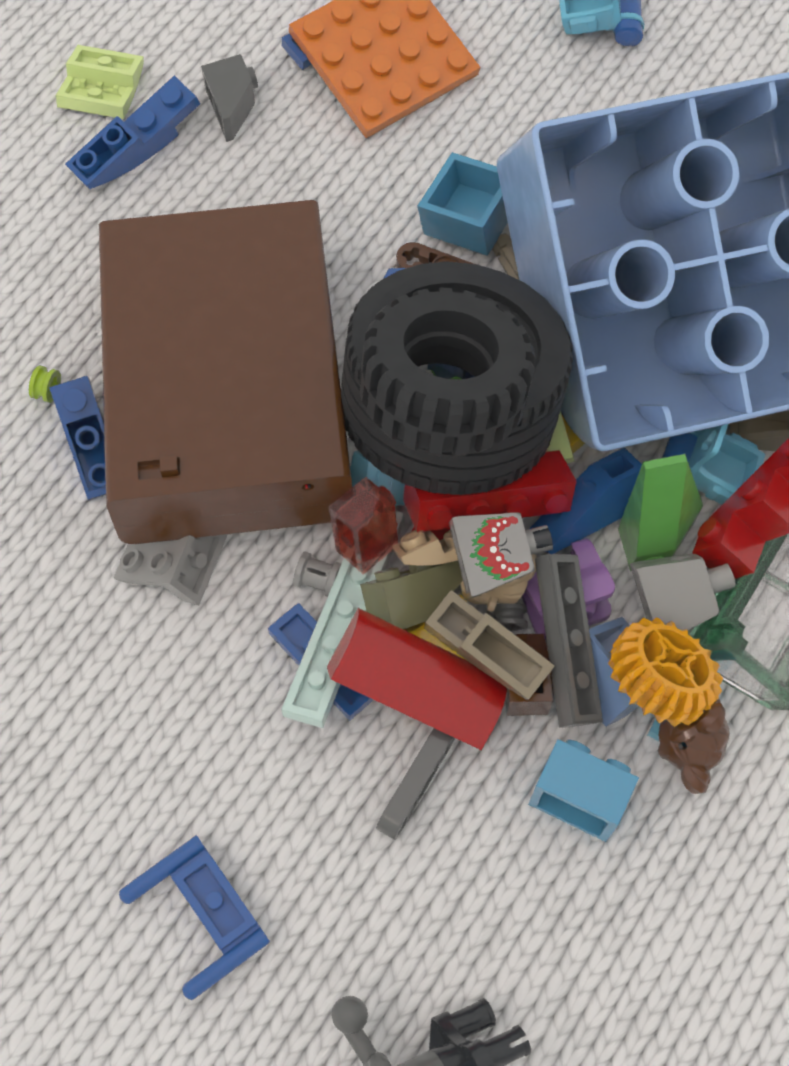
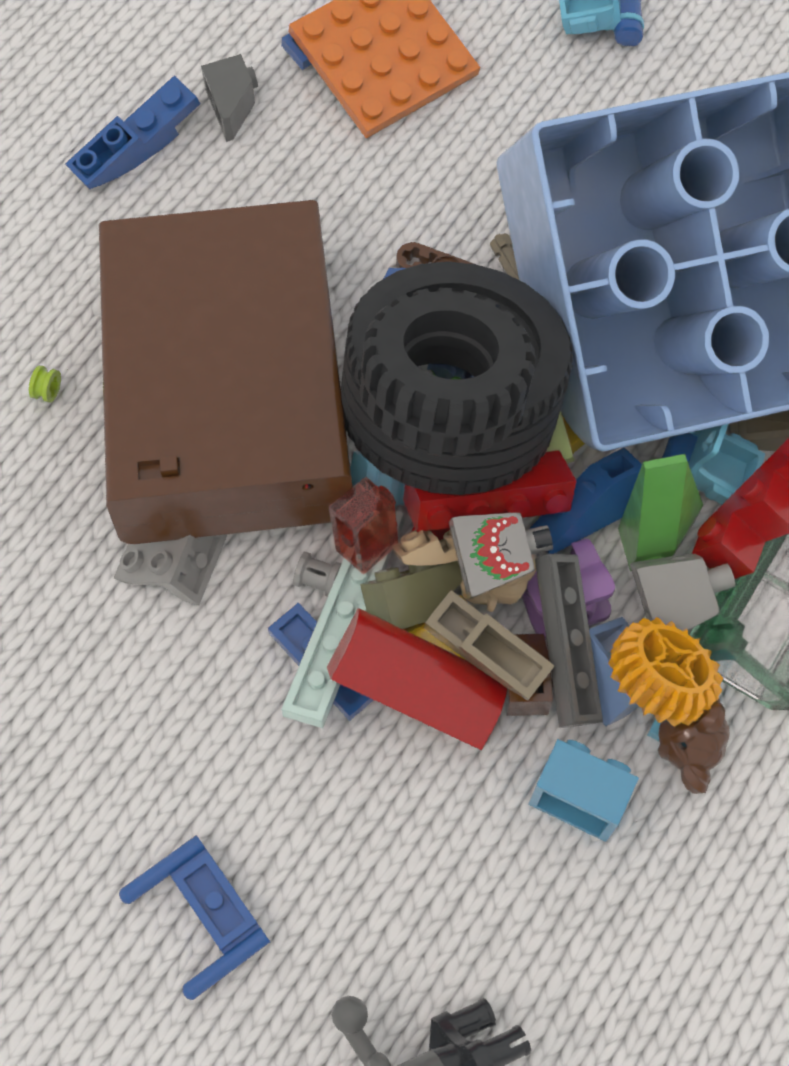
blue slope [49,376,106,500] -> none
yellowish green slope [55,45,144,119] -> none
dark grey beam [376,728,455,840] -> none
dark azure piece [417,152,508,256] -> none
dark grey bush [491,603,528,631] -> none

